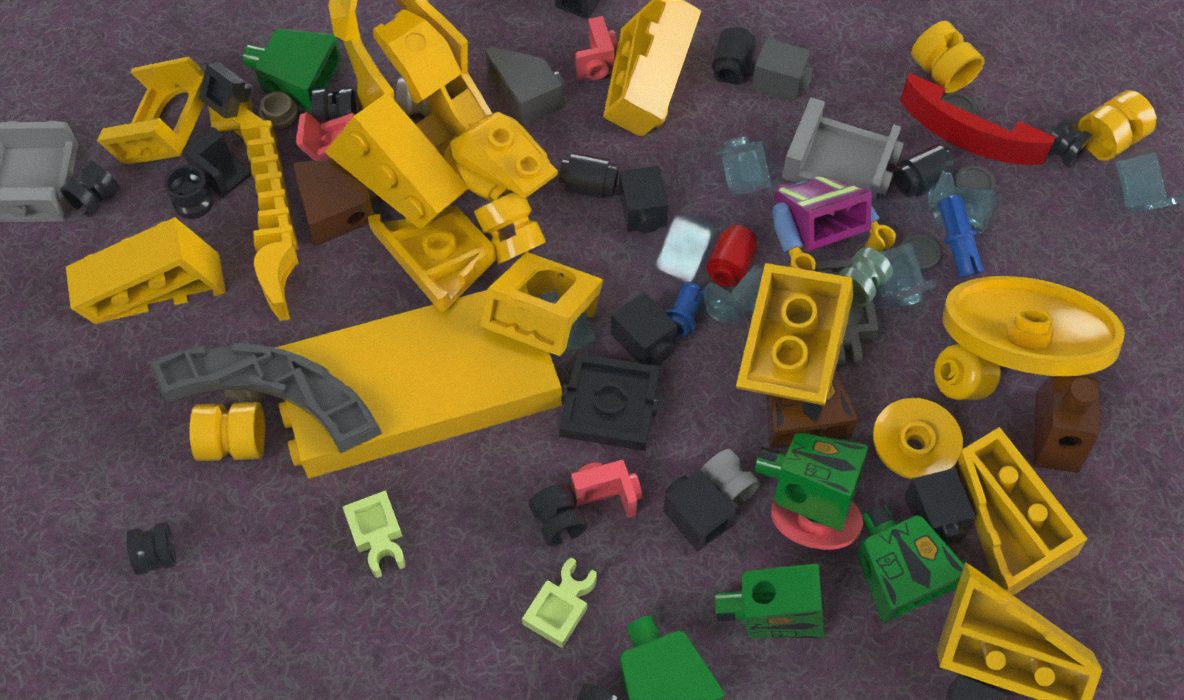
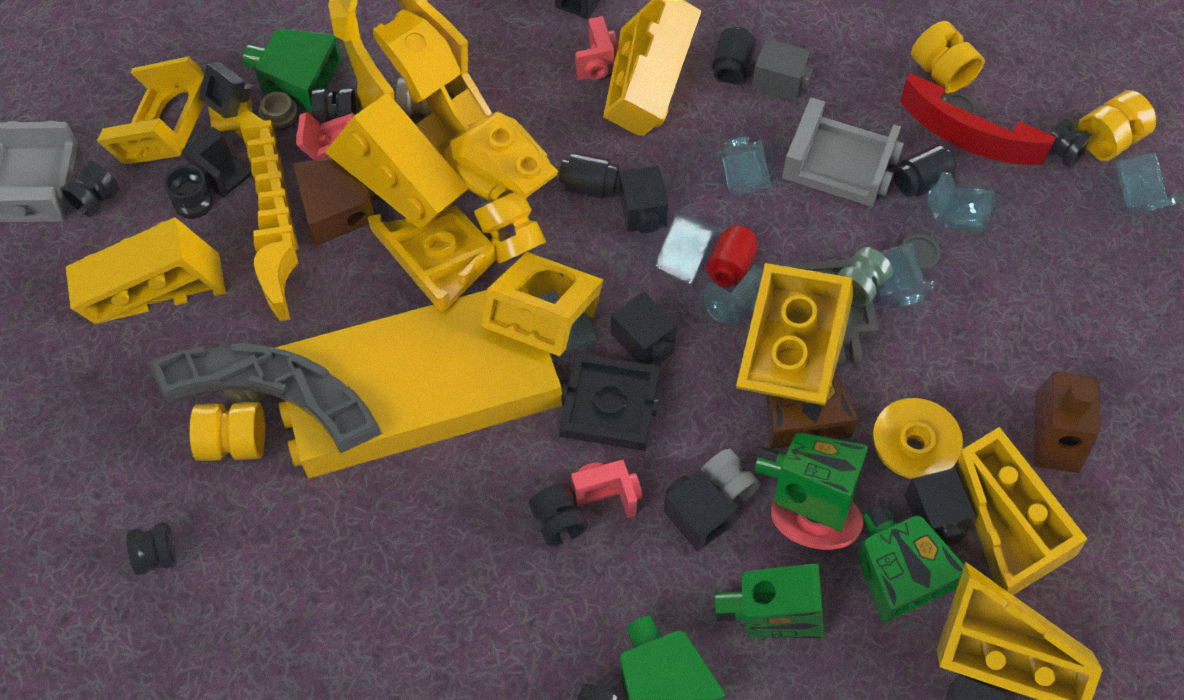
yellowish green plate [342,490,405,578] -> none
dark grey slope [485,47,566,126] -> none
yellowish green plate [522,558,597,648] -> none
blue pin [665,283,706,338] -> none
torso [772,176,896,271] -> none
yellow head [934,344,1001,400] -> none
blue axle [938,195,985,279] -> none
yellow dish [943,276,1125,376] -> none
dark grey piece [955,165,996,200] -> none

